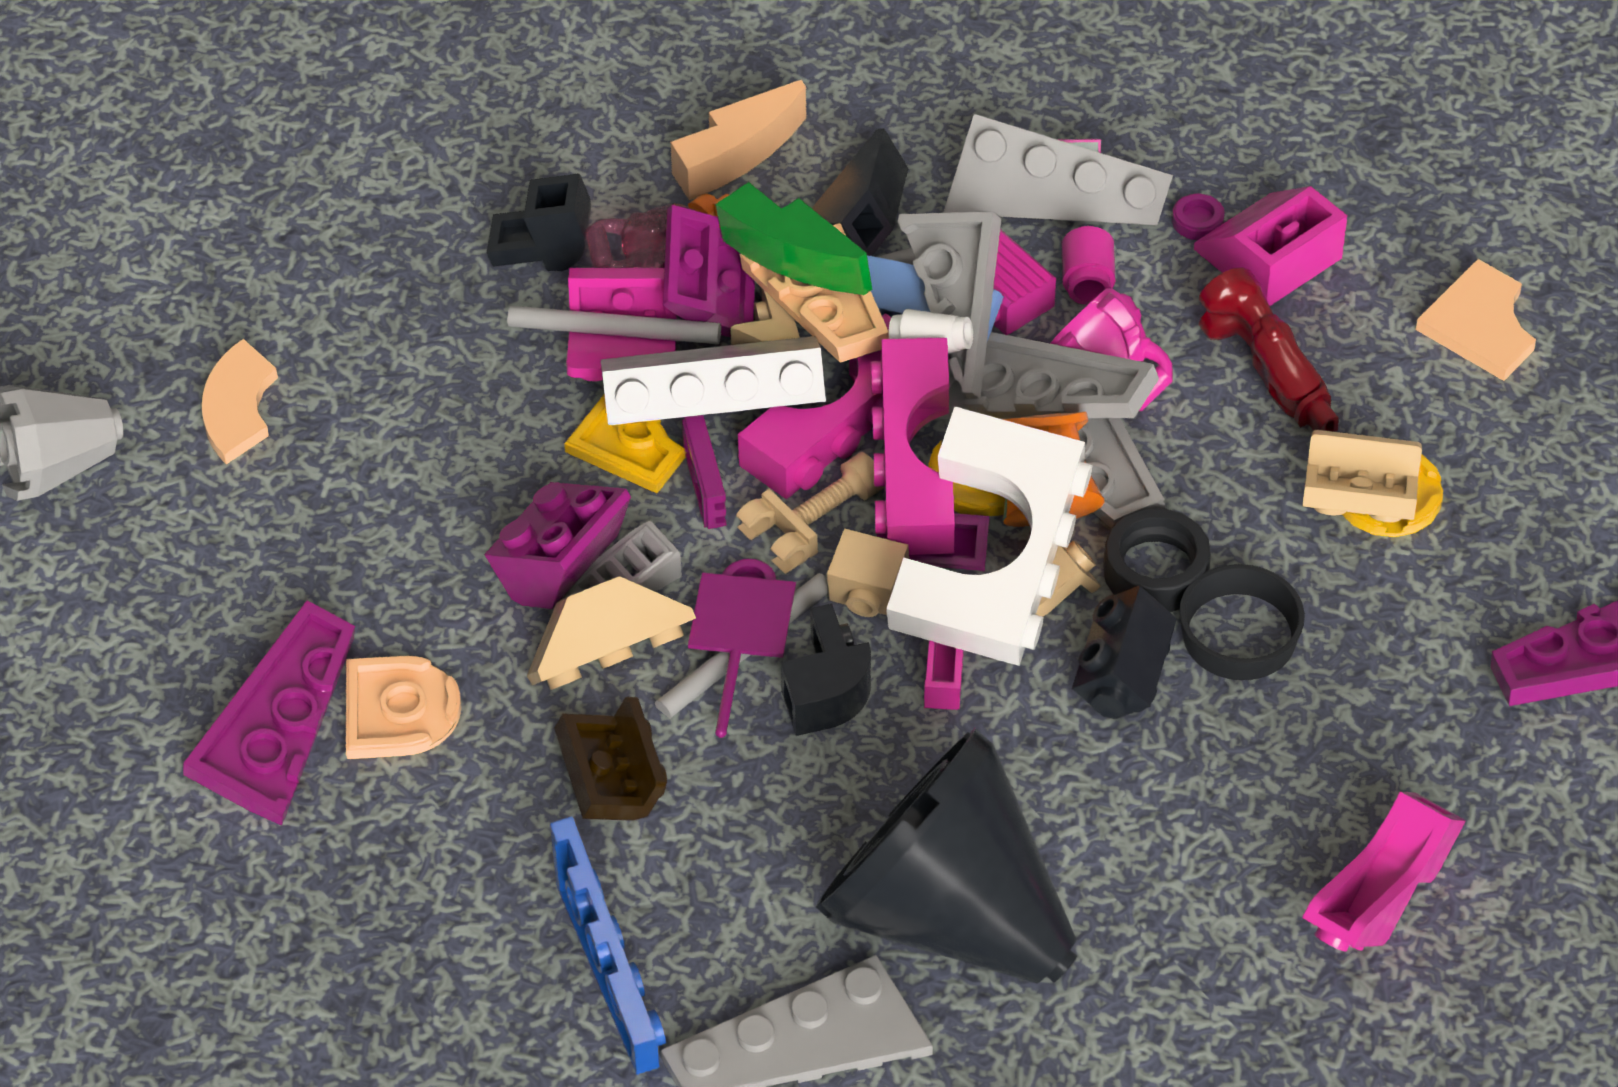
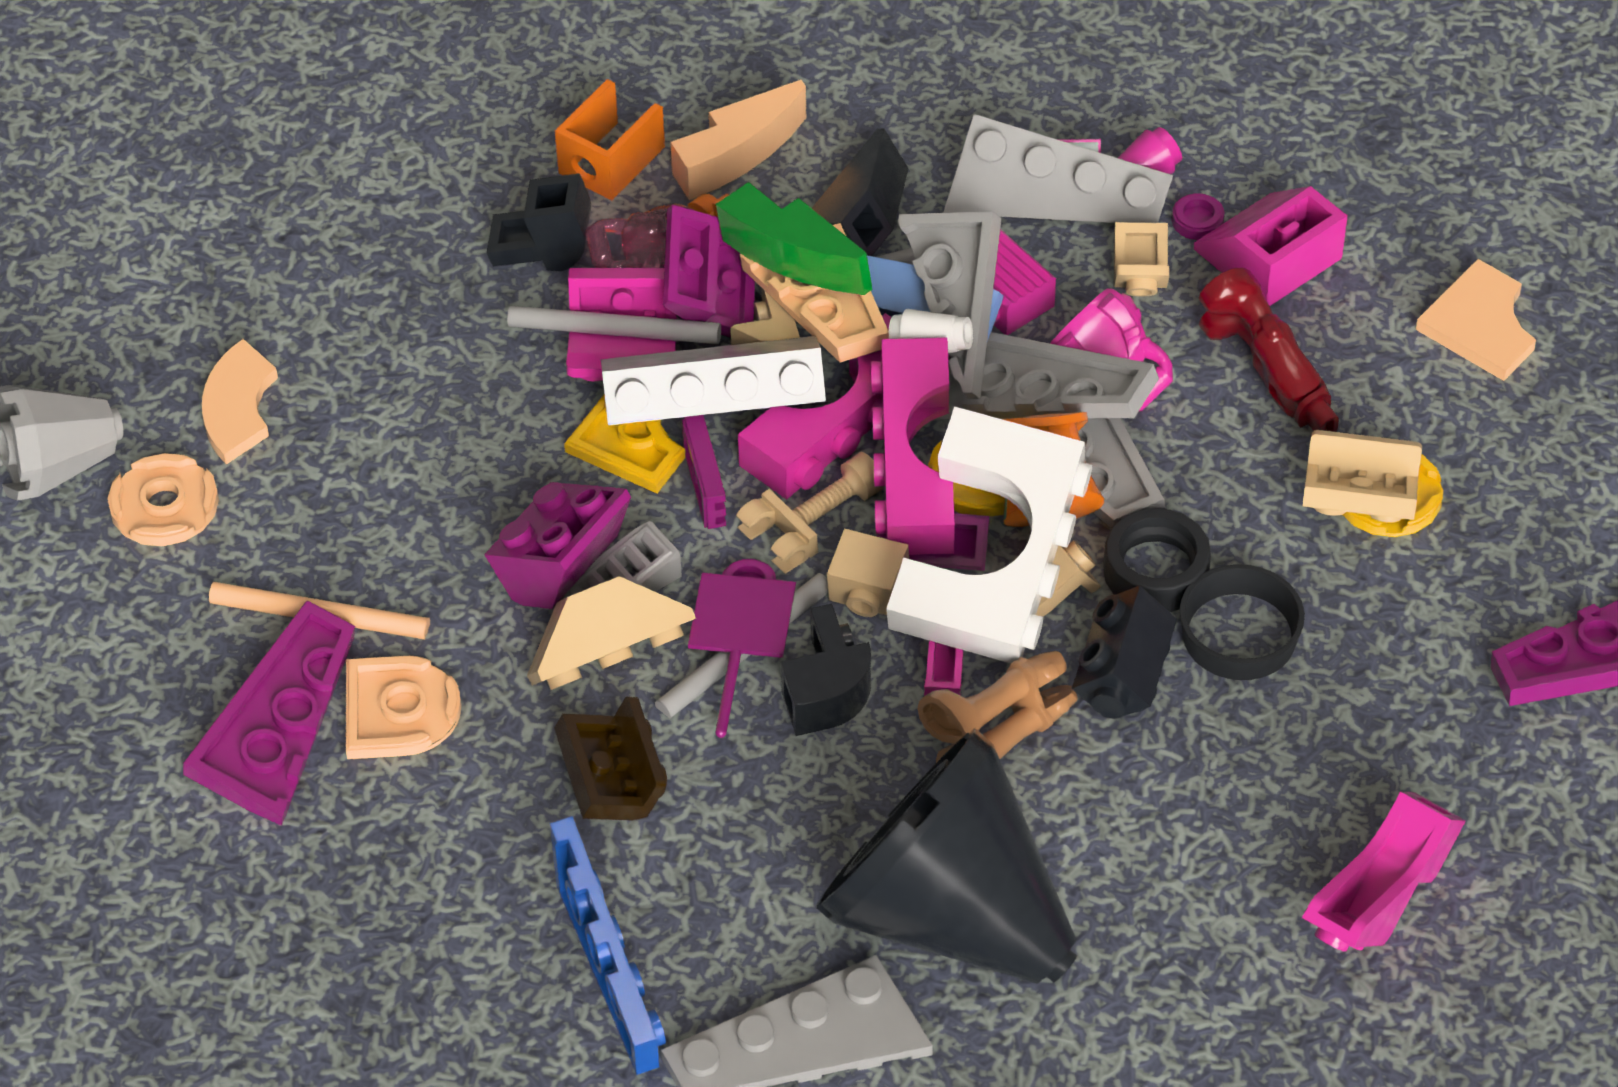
dark pink brick [1062,226,1115,305] -> none
none -> light nougat tile [108,453,219,546]
none -> light nougat bar [209,582,430,640]
none -> orange piece [555,79,665,201]
none -> medium nougat piece [917,651,1078,762]
none -> tan bracket [1114,222,1169,296]
none -> dark pink cone [1118,127,1182,174]

